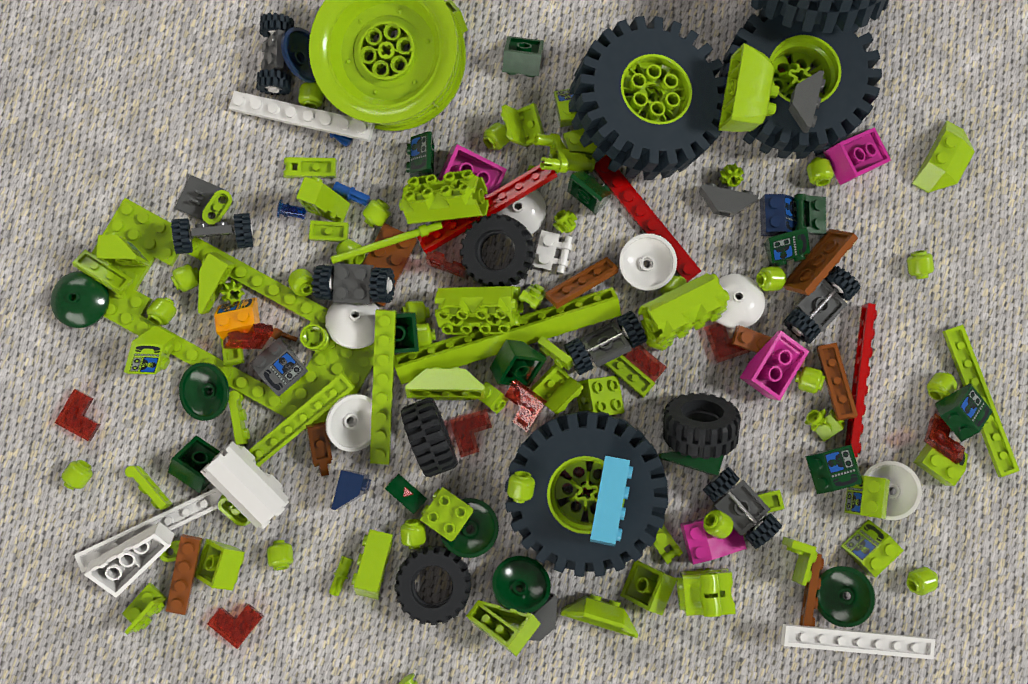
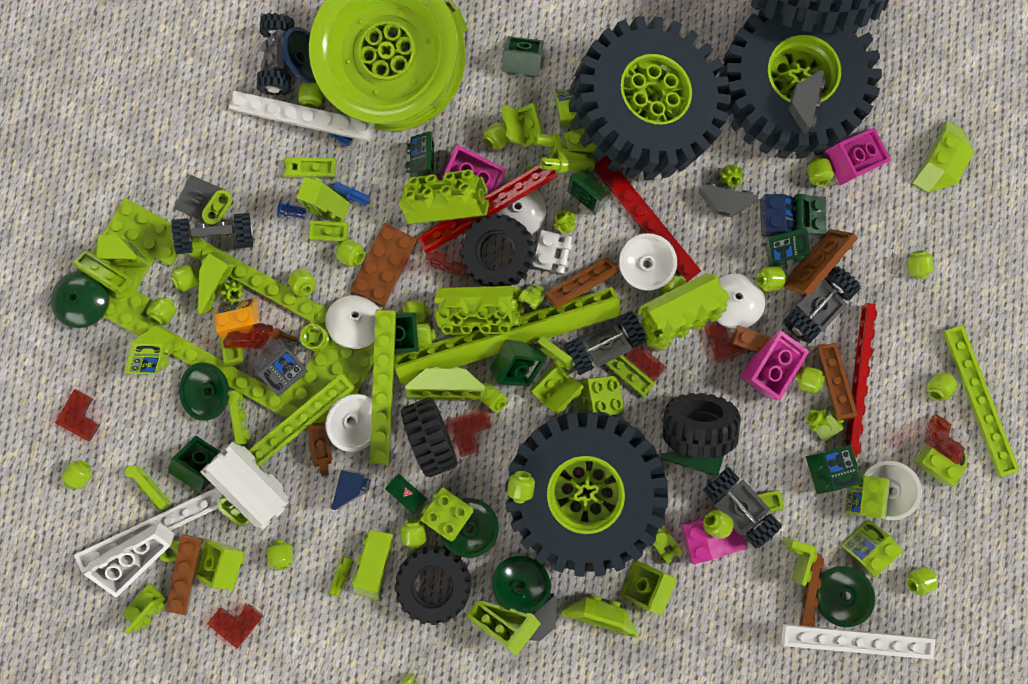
plate [312,263,395,304] -> none
lime bar [331,221,443,264] -> none
lime head [362,198,391,227] -> none
clear red plate [505,379,547,433] -> none
medium azure wedge [590,456,633,546] -> none
lime piece [677,568,736,617] -> none
lime hips [718,43,780,132] -> none
dark green slope [935,383,993,442] -> none

